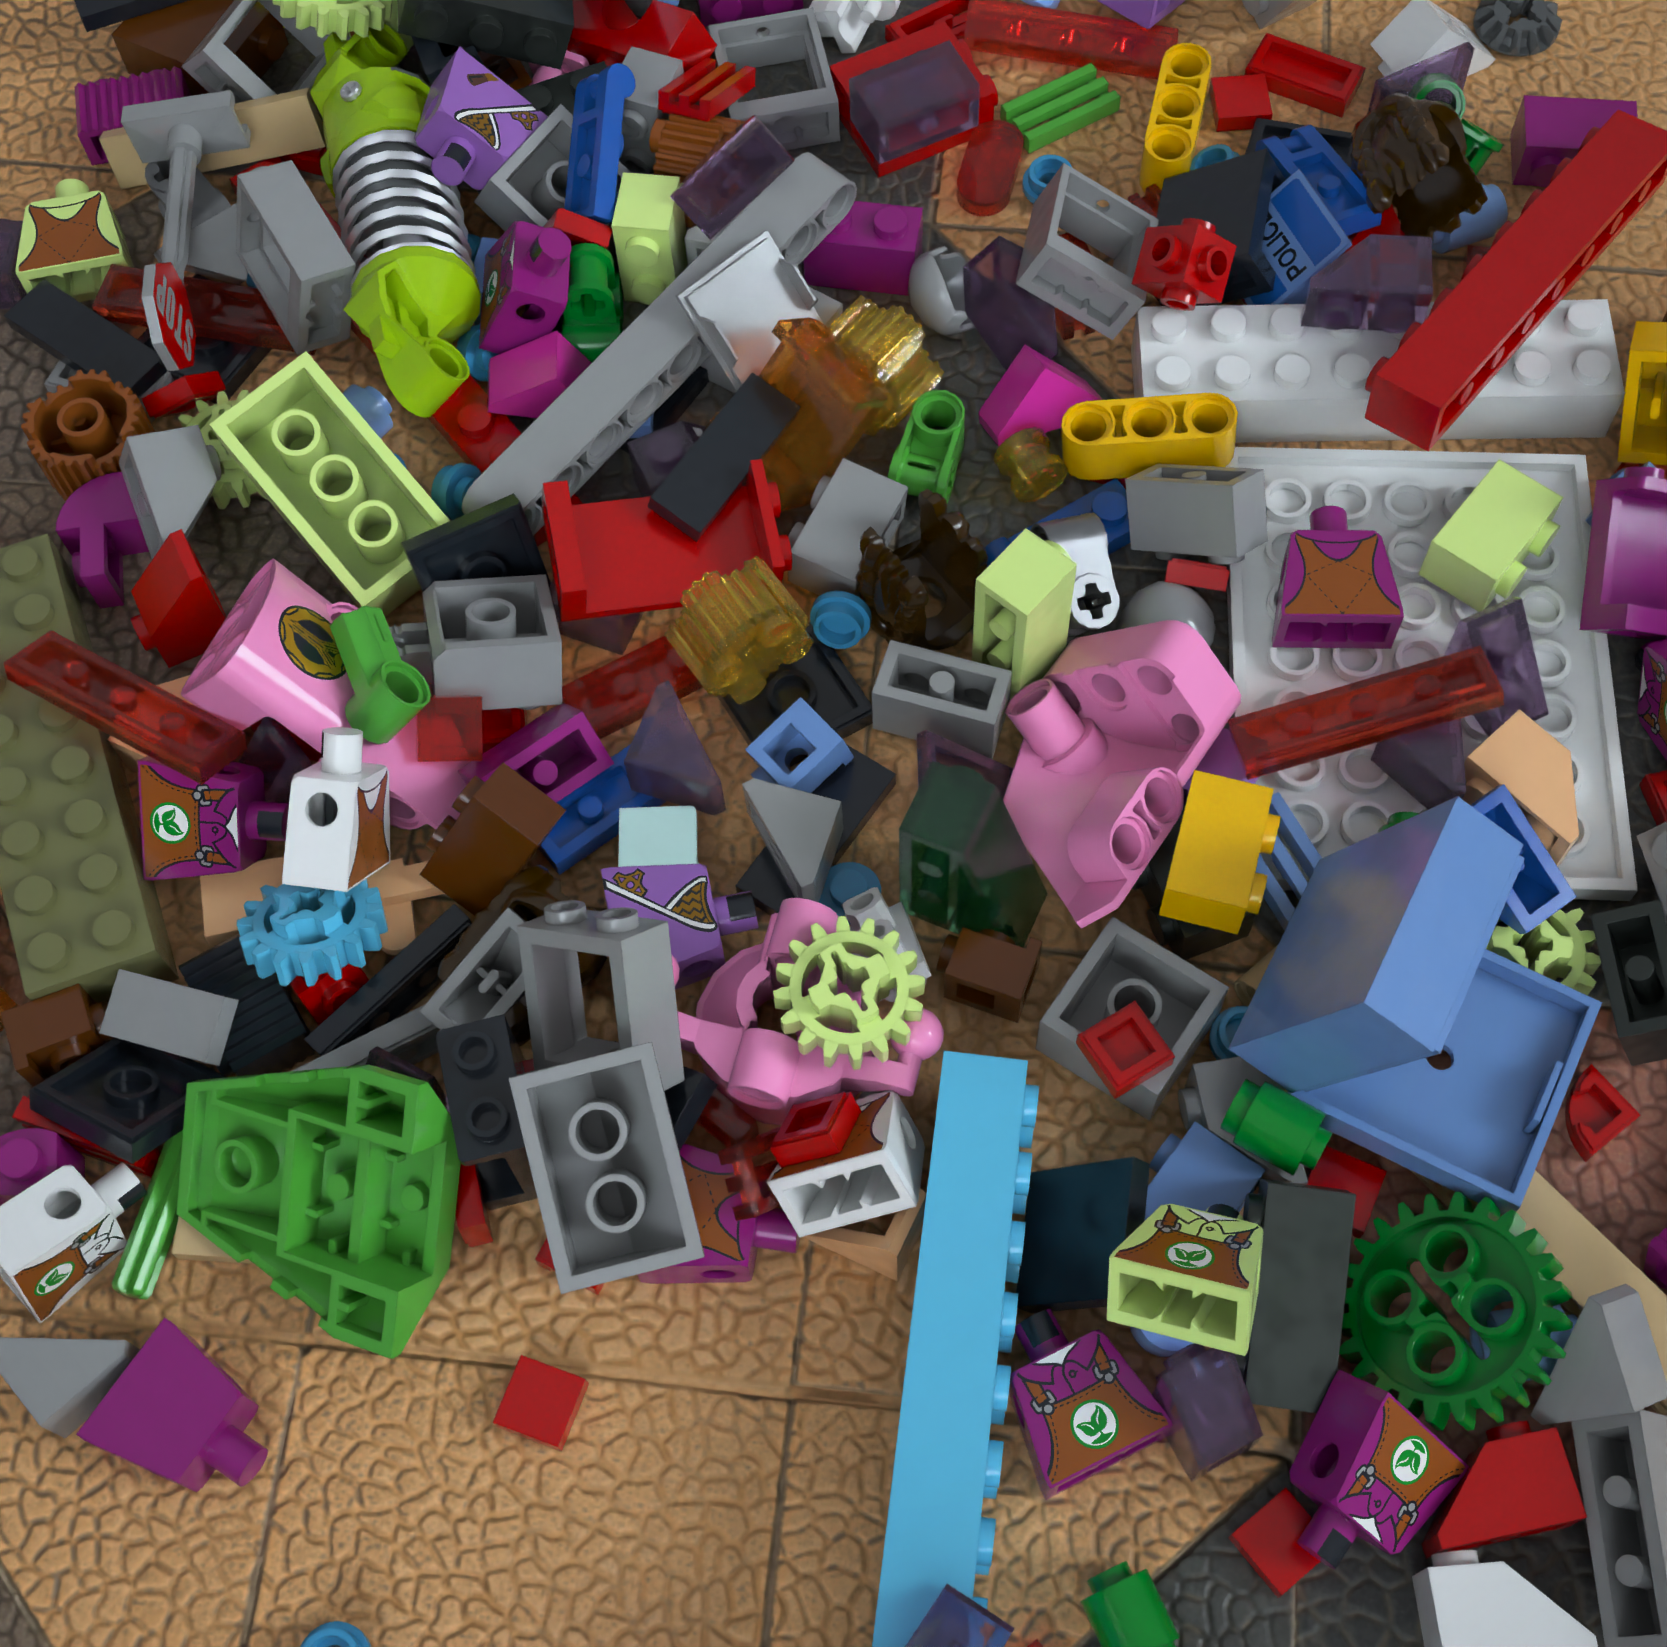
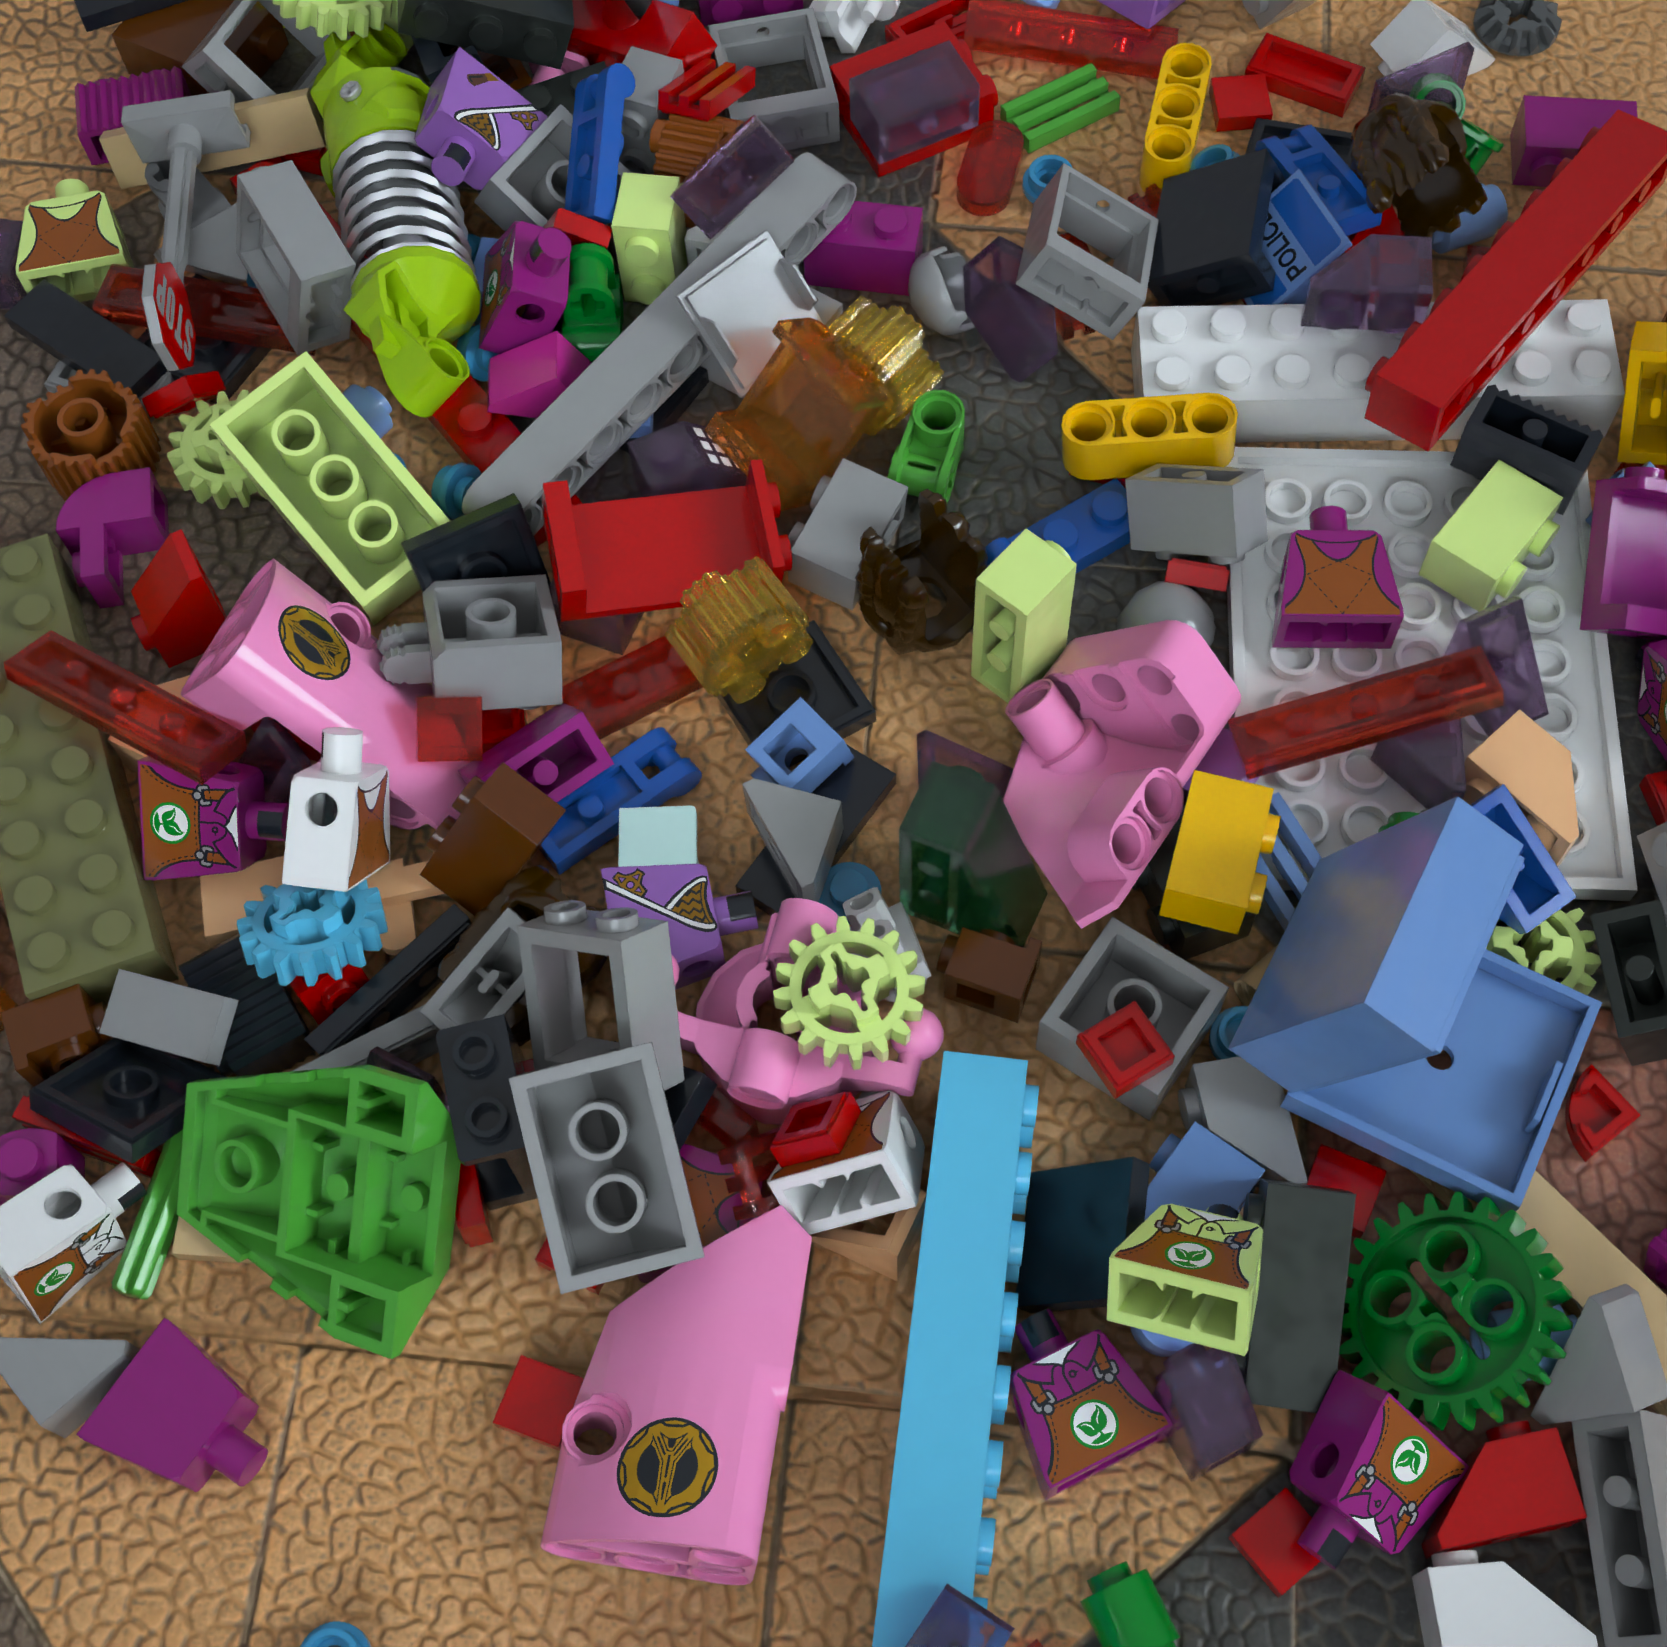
light grey slope [119,425,221,559] -> none
bright green piece [329,606,431,744] -> none
clear purple slope [624,680,726,816] -> none
black tile [647,372,801,542] -> none
dark azure plate [810,591,872,649] -> none
light grey brick [872,640,1012,760] -> none
dark pink slope [978,344,1103,447] -> none
clear yellow wheel [994,427,1068,503] -> none
piece [1030,513,1120,636] -> none
red brick [1131,218,1237,311] -> none
green brick [1220,1079,1333,1176] -> none
none -> bright pink panel [540,1205,812,1585]
none -> black brick [1450,385,1603,515]

